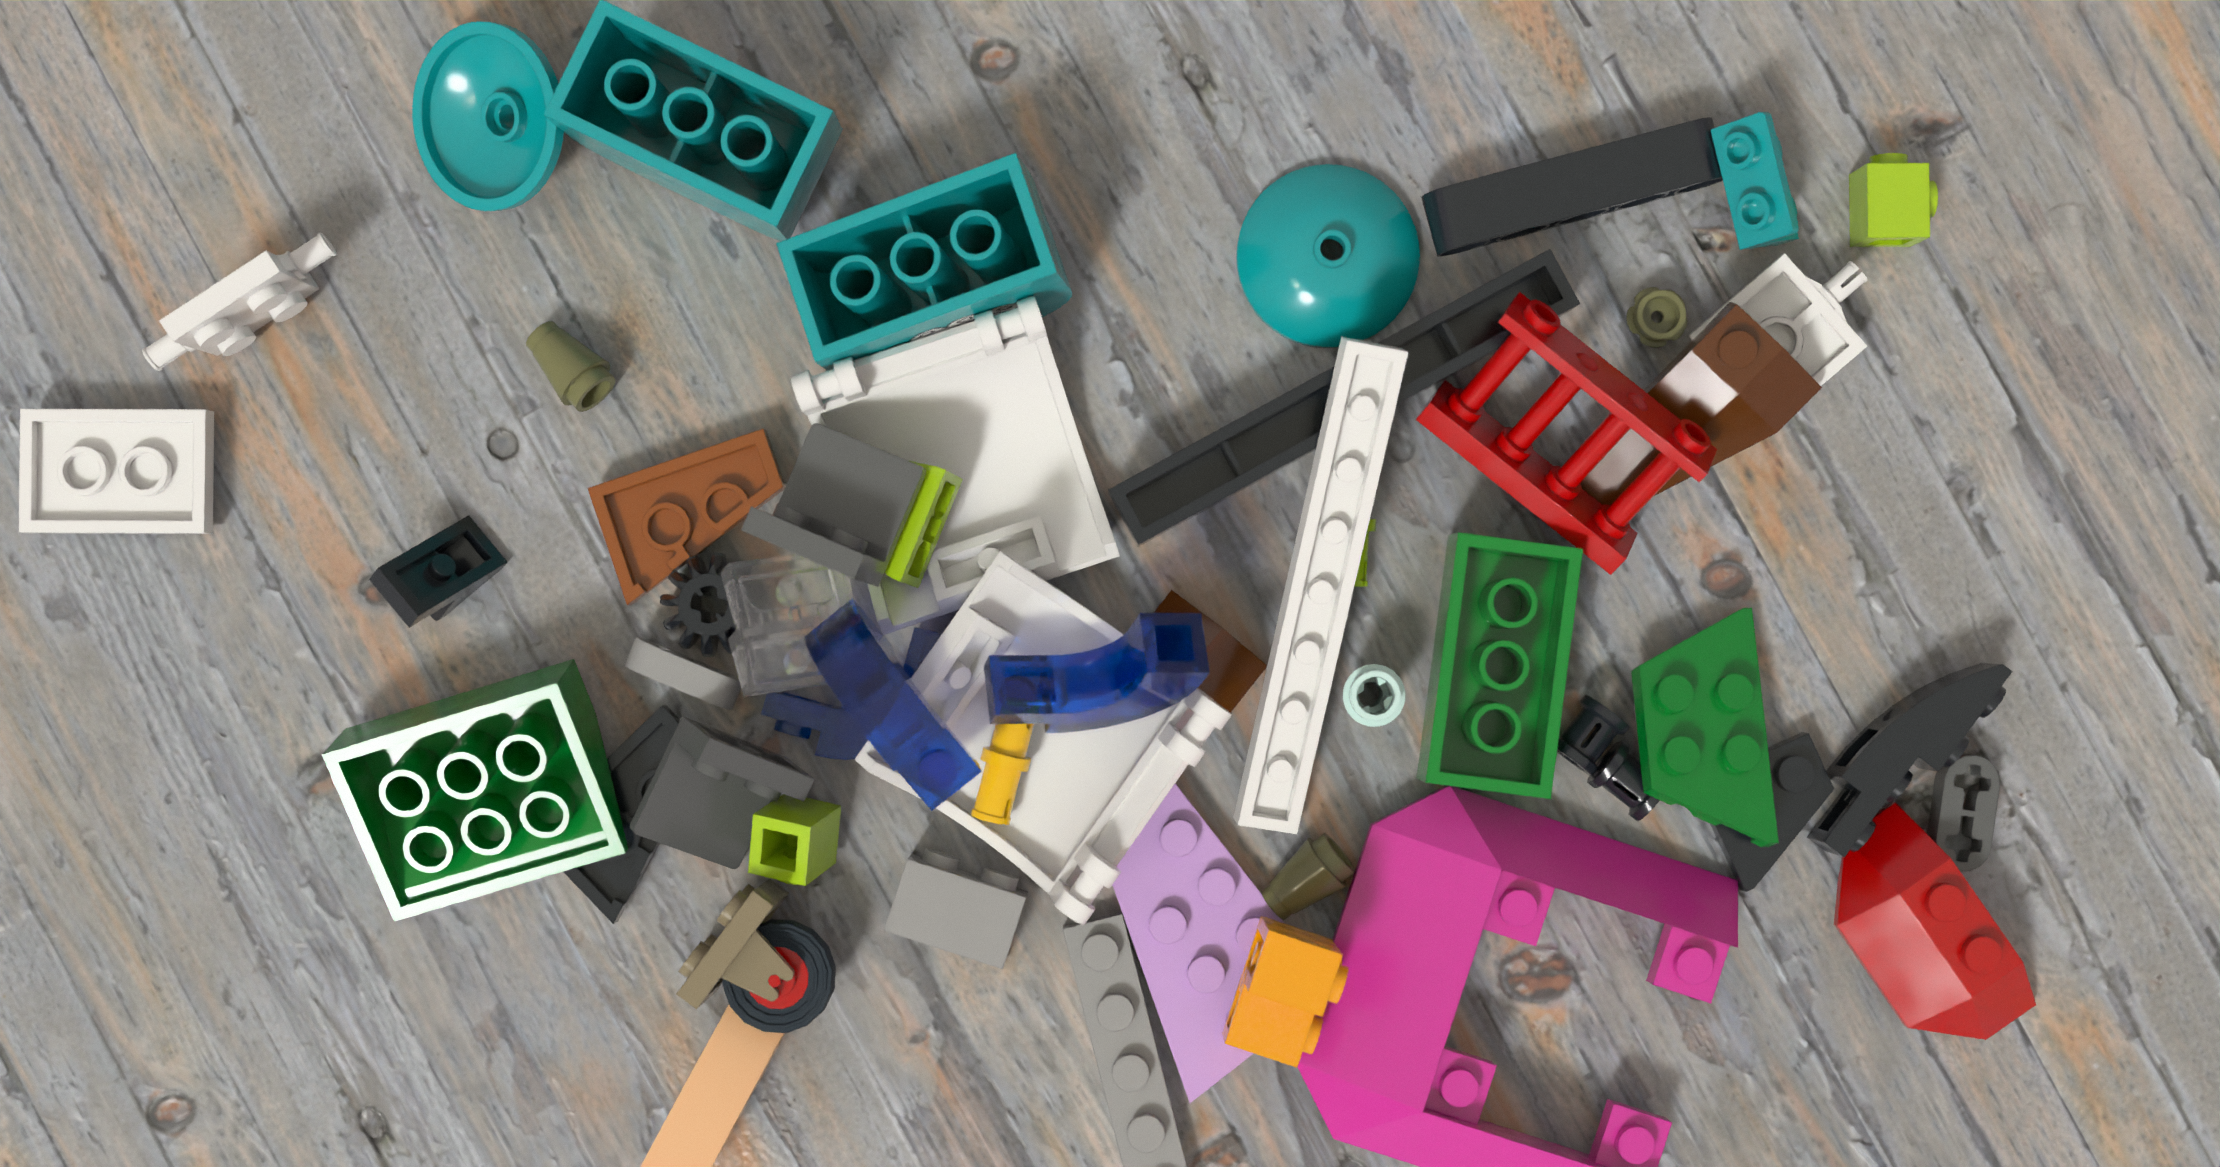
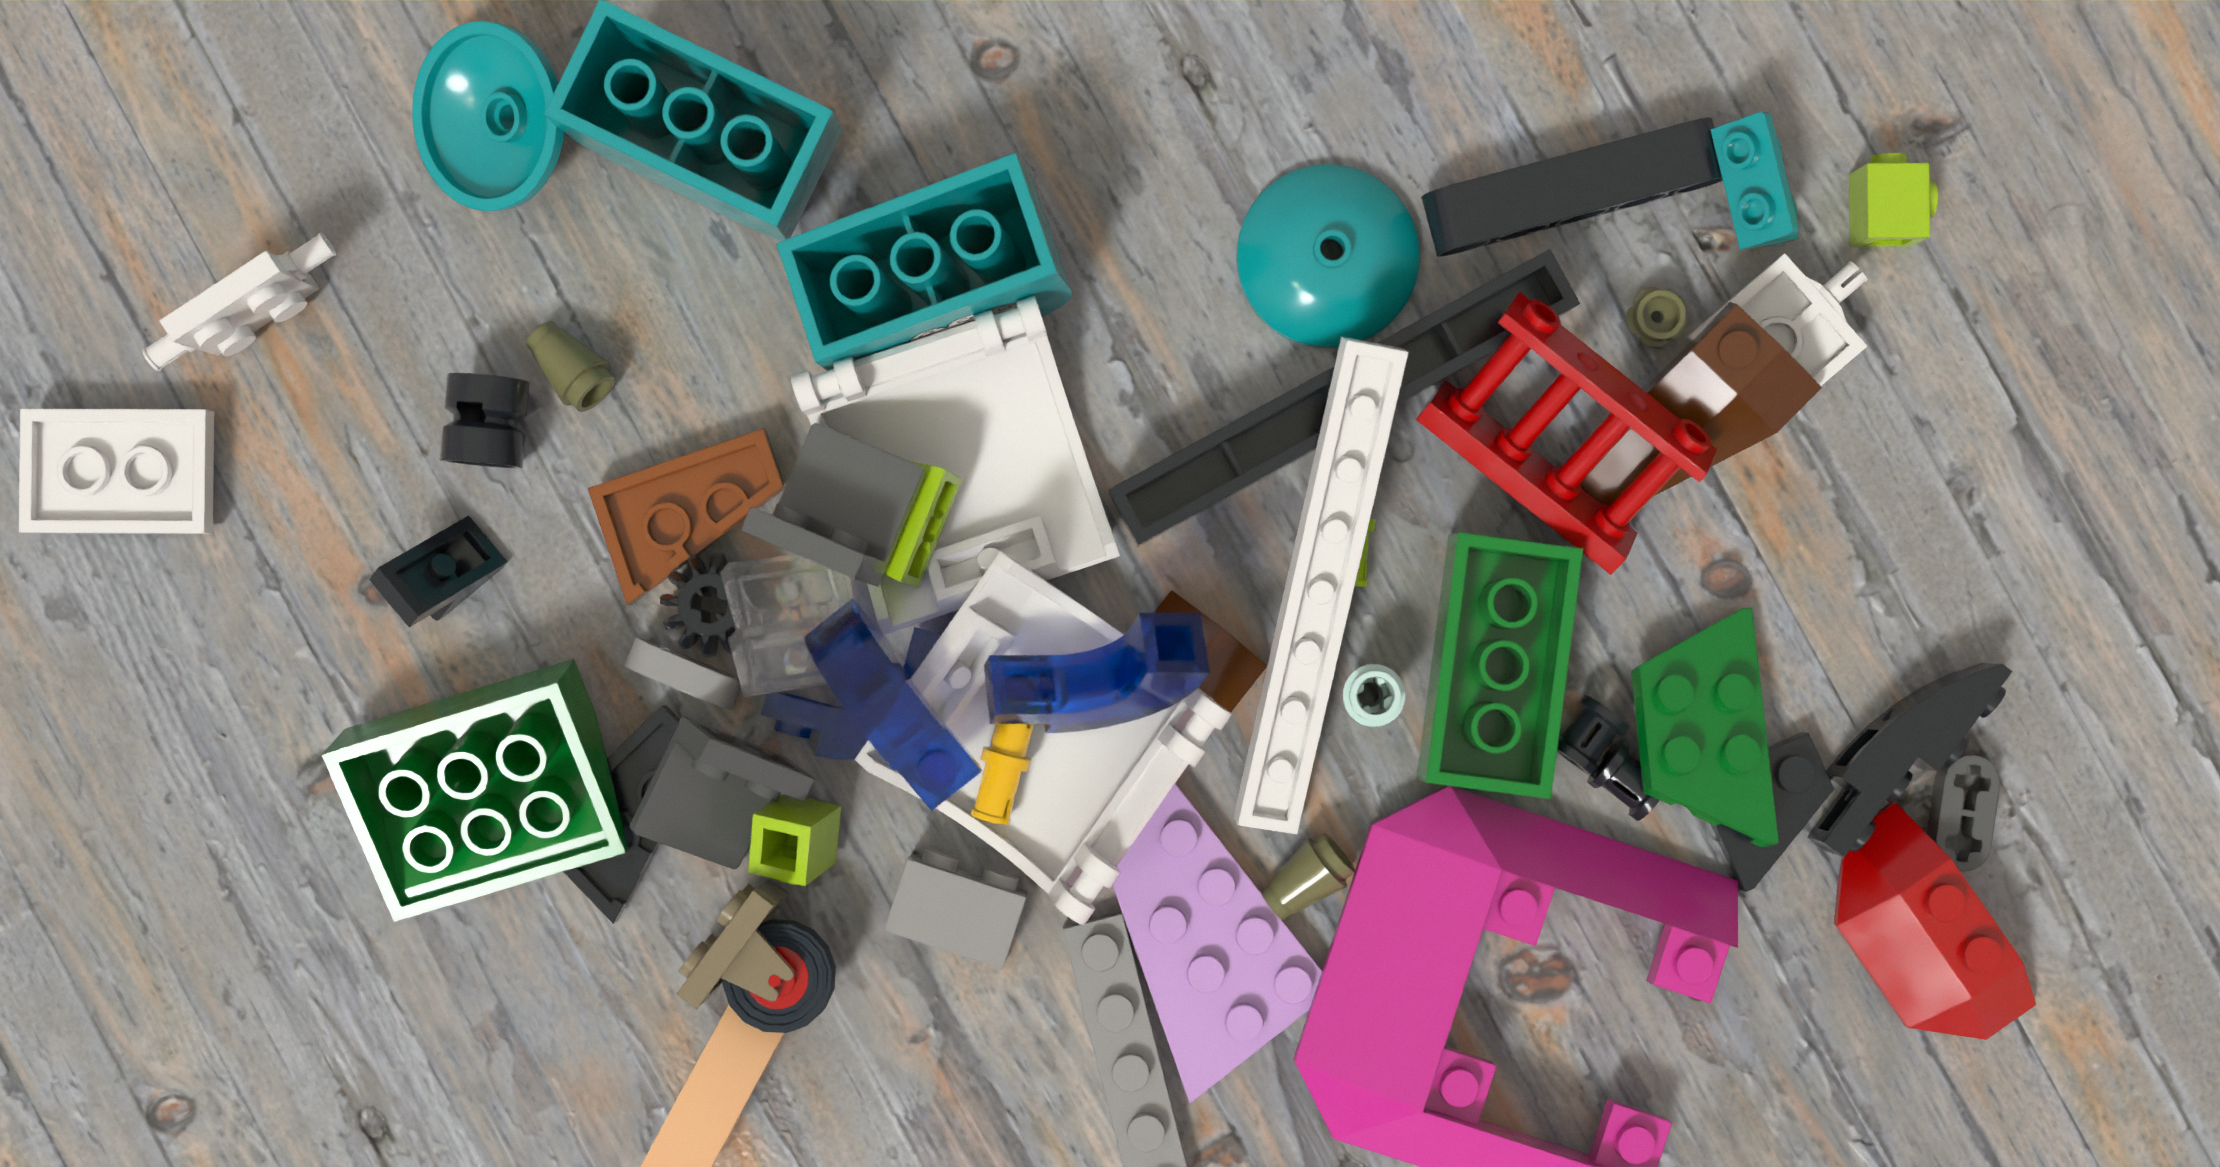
light orange brick [1222,916,1348,1068] -> none
none -> black wheel [440,373,530,468]

